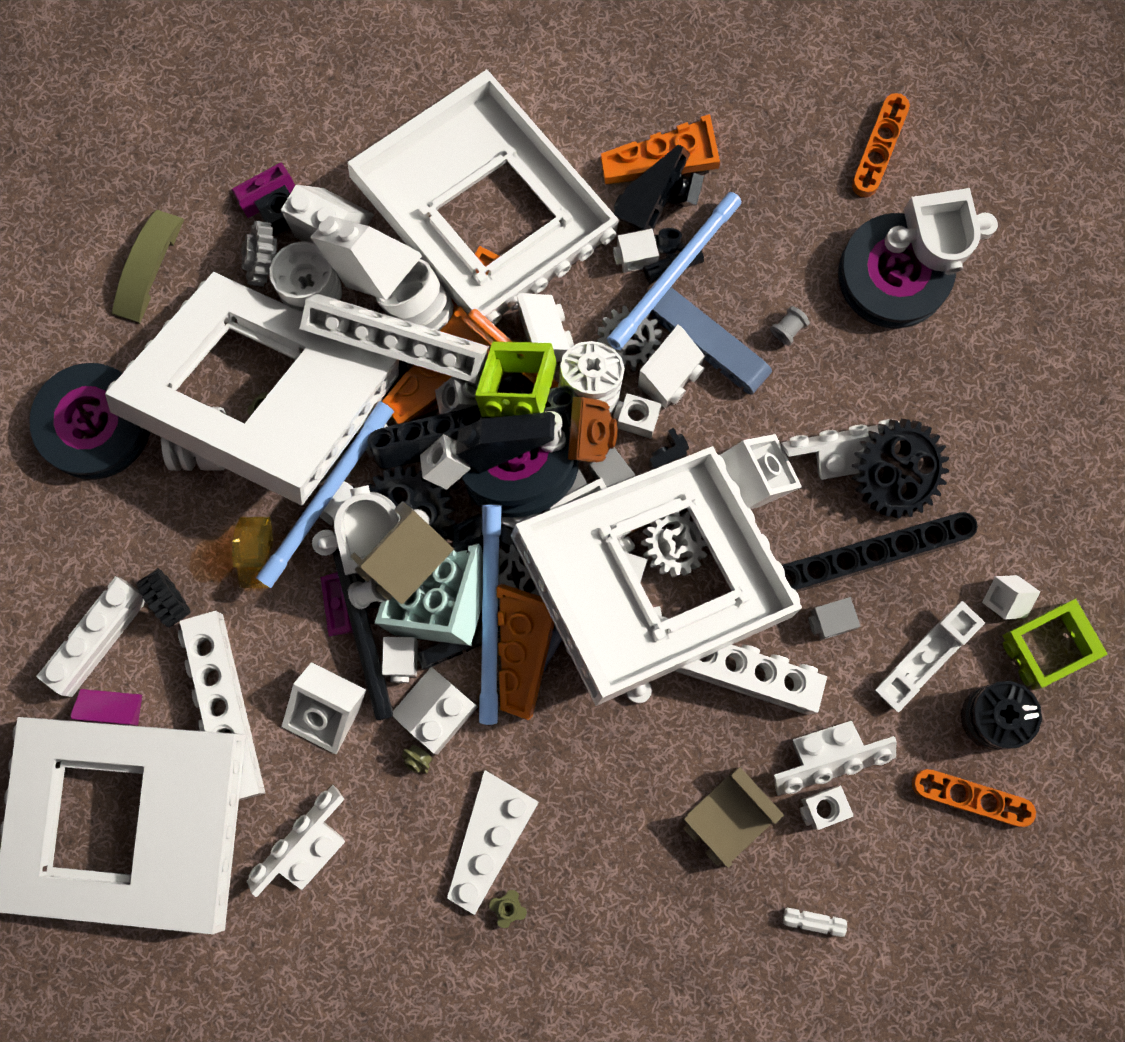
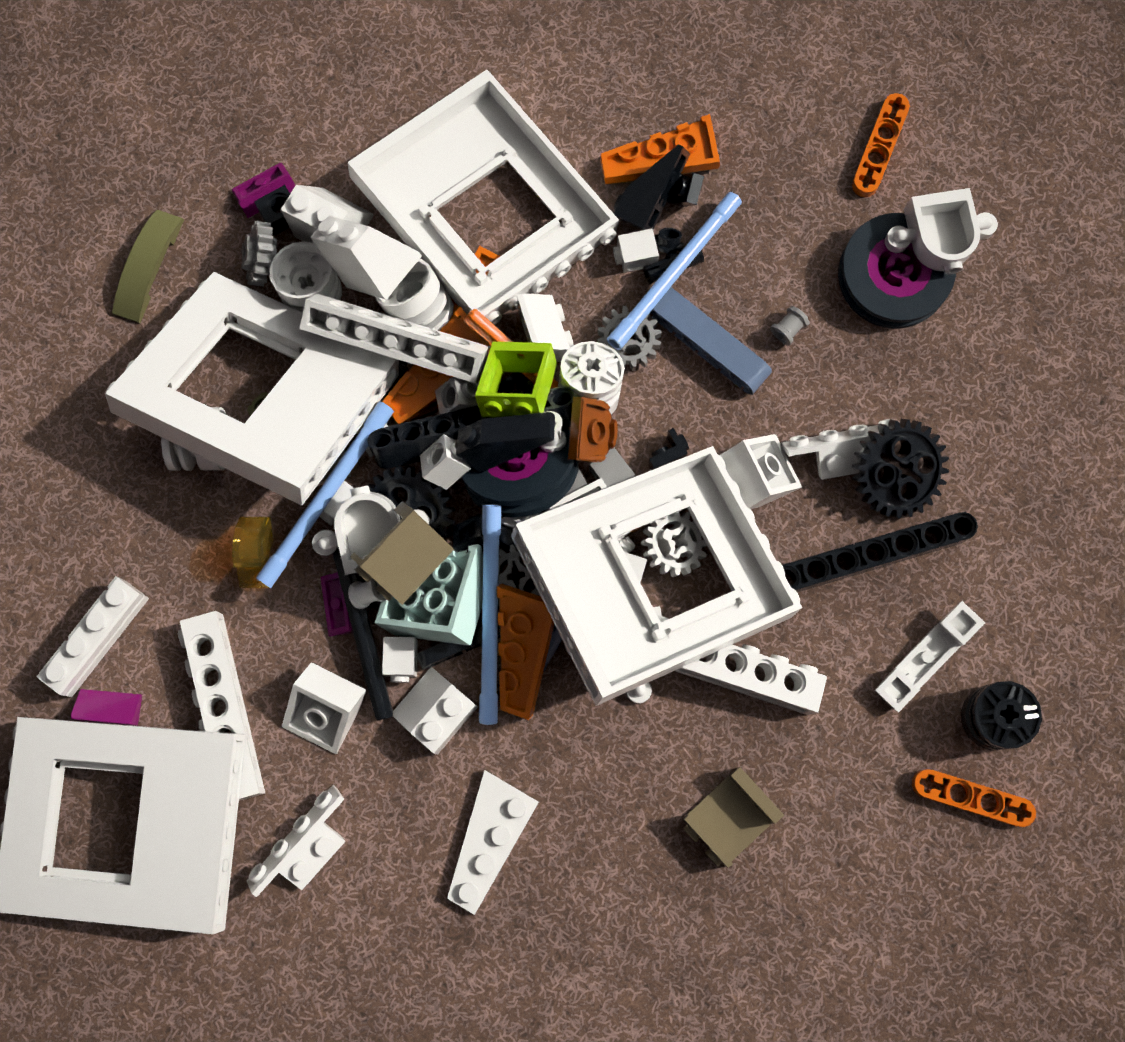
black wheel [29,363,150,479] -> none
black tyre [136,568,191,628] -> none
olive plate [402,745,432,774] -> none
olive plate [489,890,527,928] -> none
white brick [614,393,661,439] -> none
white slope [638,325,704,409] -> none
white bracket [774,721,897,796] -> none
white axle [783,908,847,937] -> none
white brick [800,786,853,830] -> none
light grey brick [808,597,861,641] -> none
white panel [982,575,1040,619] -> none
lime window [1002,599,1108,690] -> none

